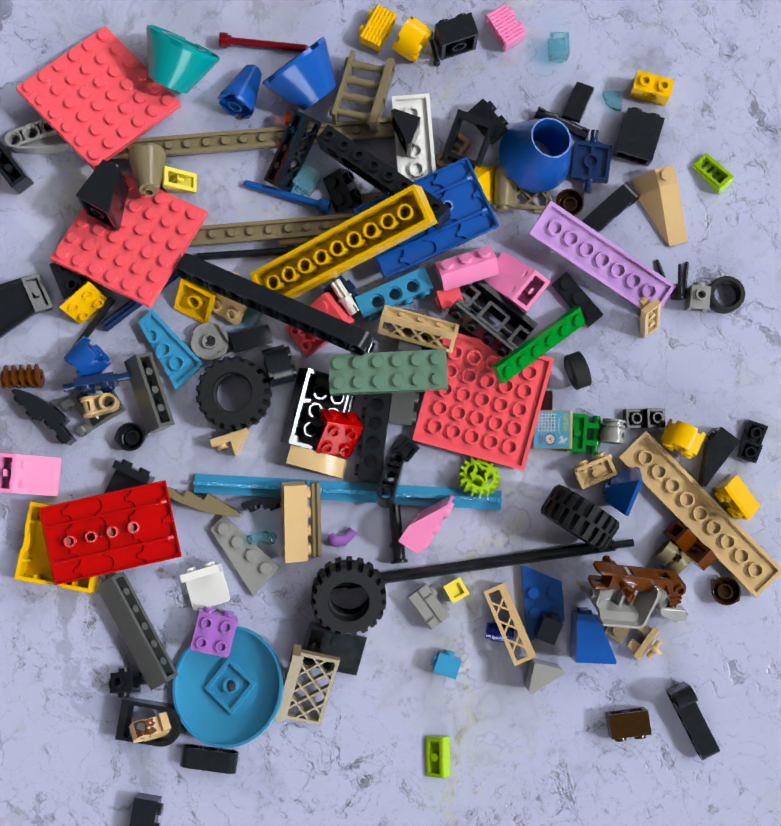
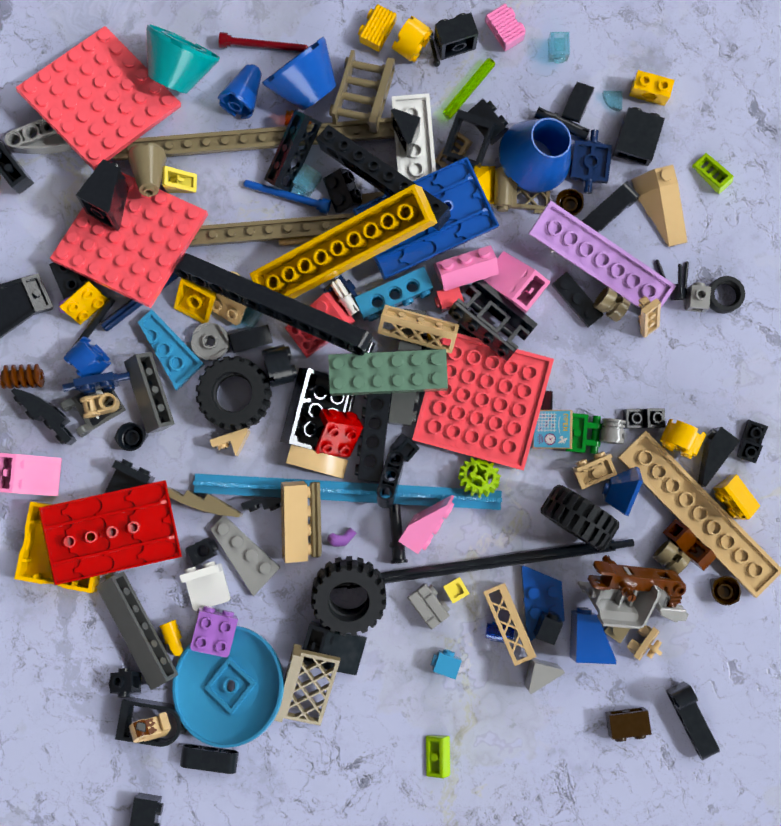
black bar [197,245,299,260] -> none
clear light blue arm [247,531,277,545] -> none
green plate [492,306,585,384] -> none
black tyre [564,351,592,390] -> none
none -> yellow hinge [159,619,183,656]
none -> black brick [186,537,218,566]
none -> clear neon green axle [443,58,495,119]
none -> dark tan wheel [593,286,630,322]

